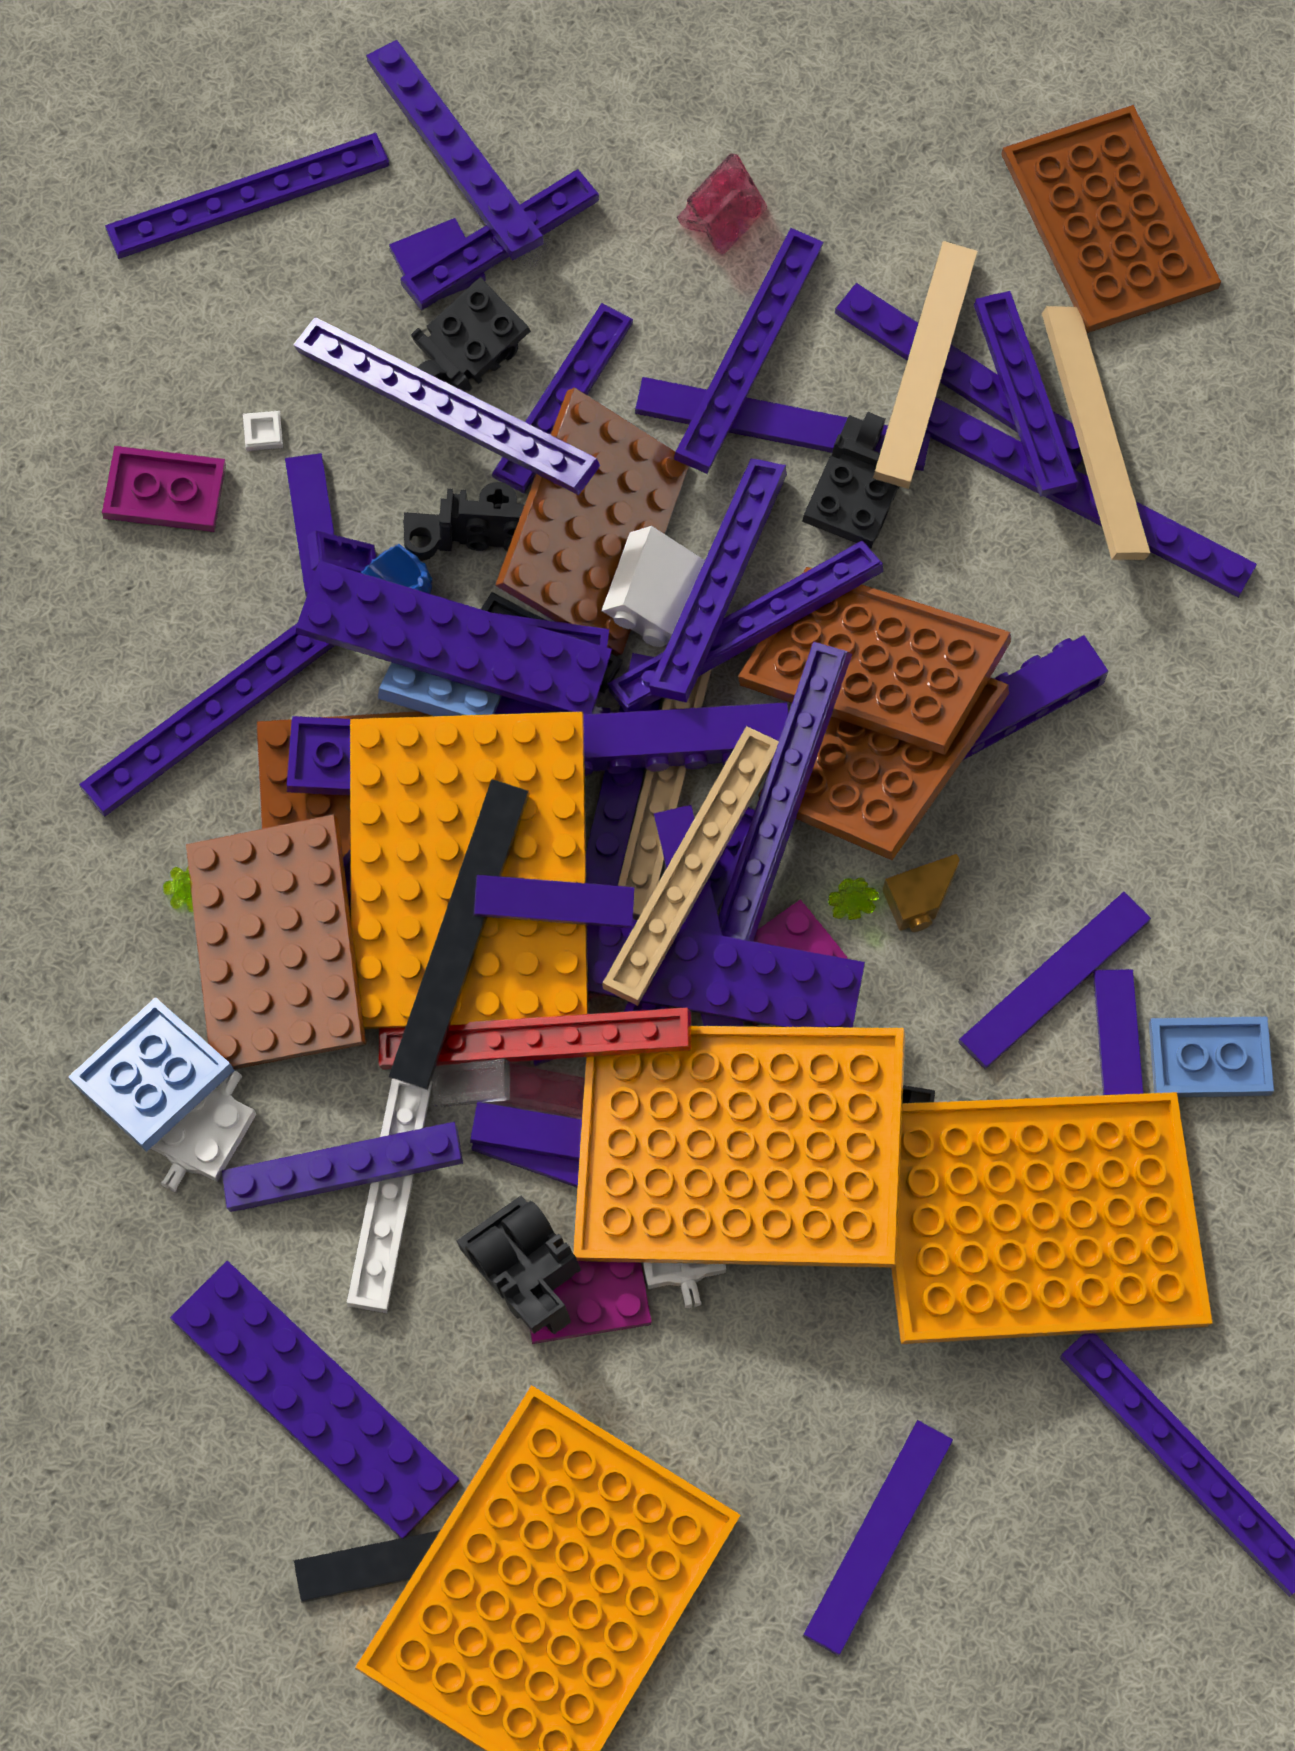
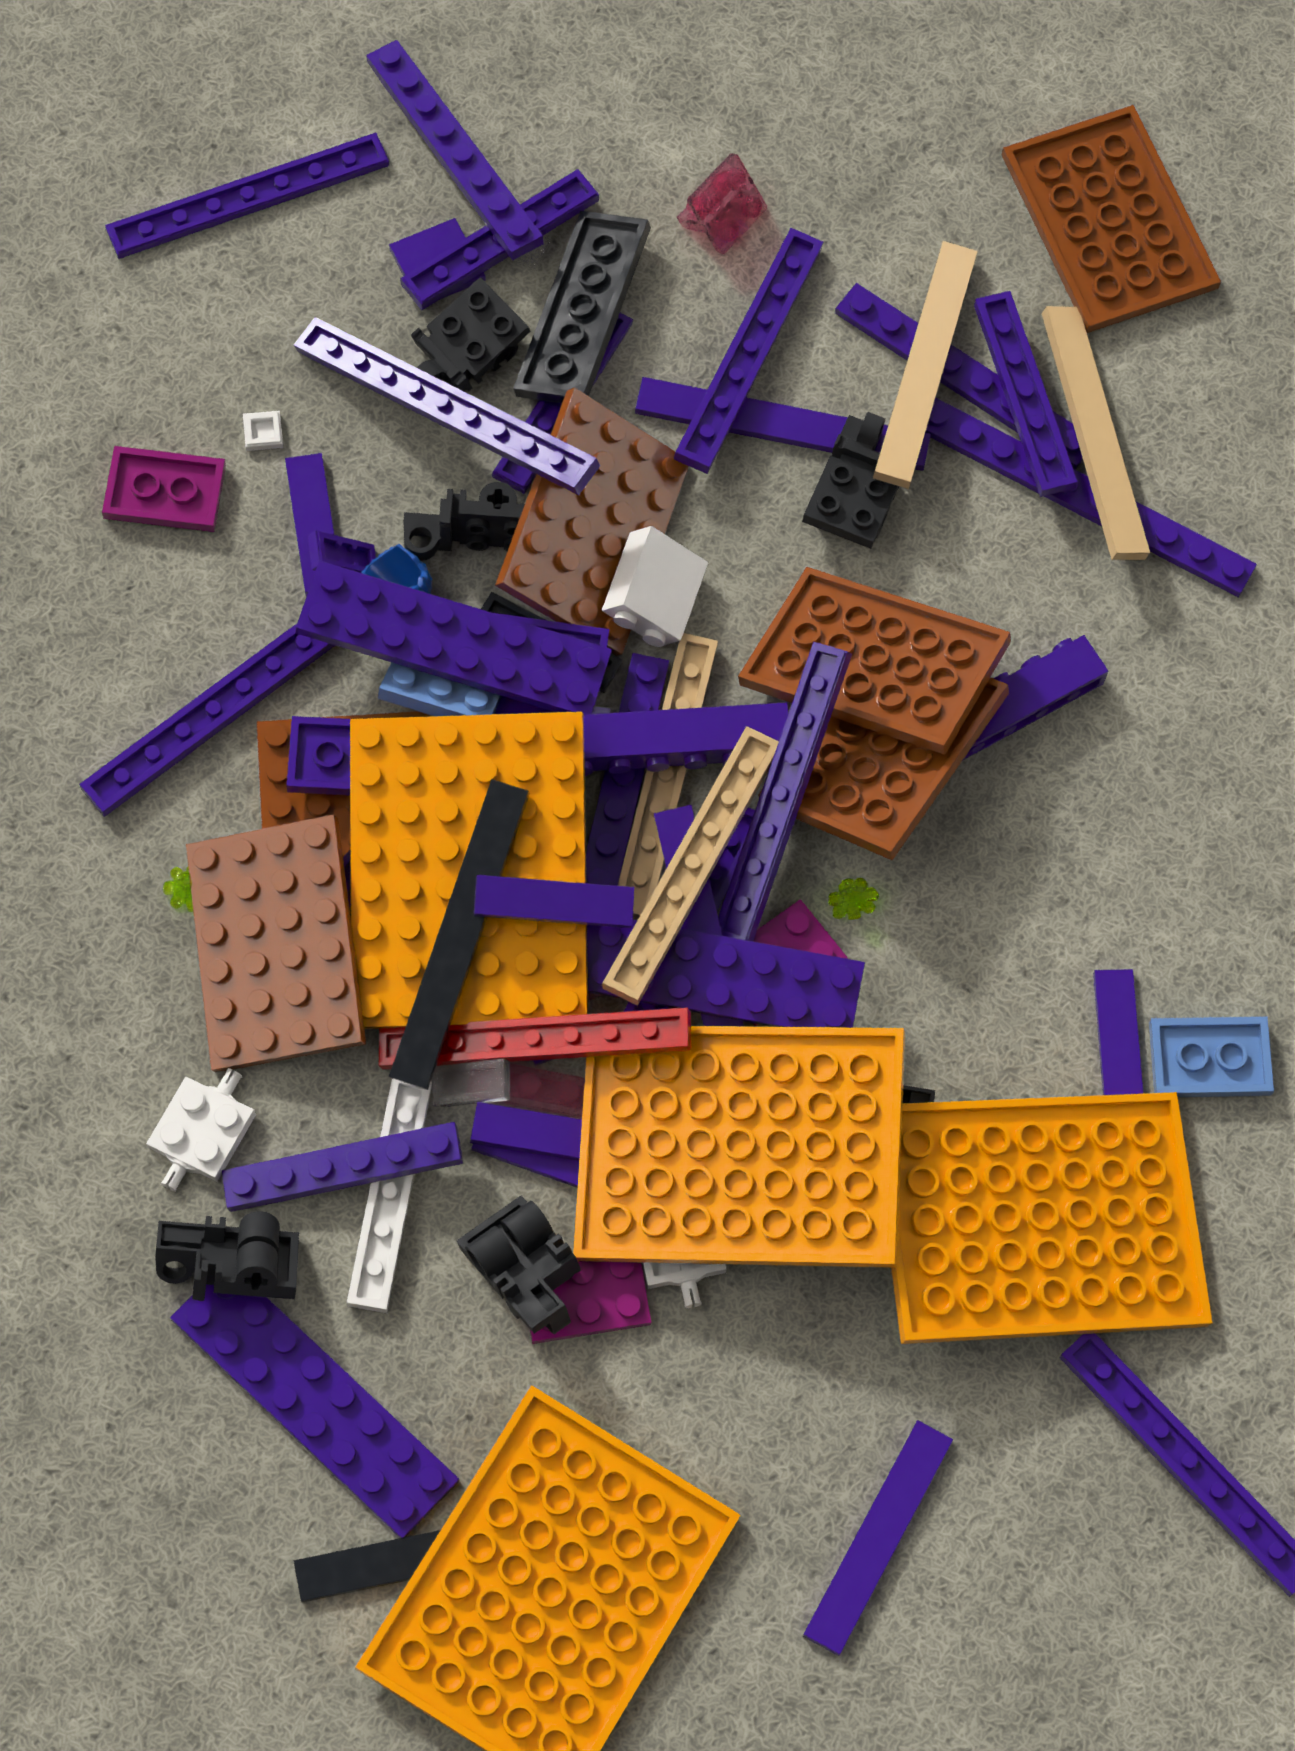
plate [69,997,234,1152] -> none
dark purple tile [607,541,884,712] -> none
dark purple plate [649,458,787,703] -> none
pearl gold slope [882,854,960,932] -> none
dark purple tile [958,892,1151,1070] -> none
none -> black plate [155,1211,299,1301]
none -> black plate [513,211,651,404]

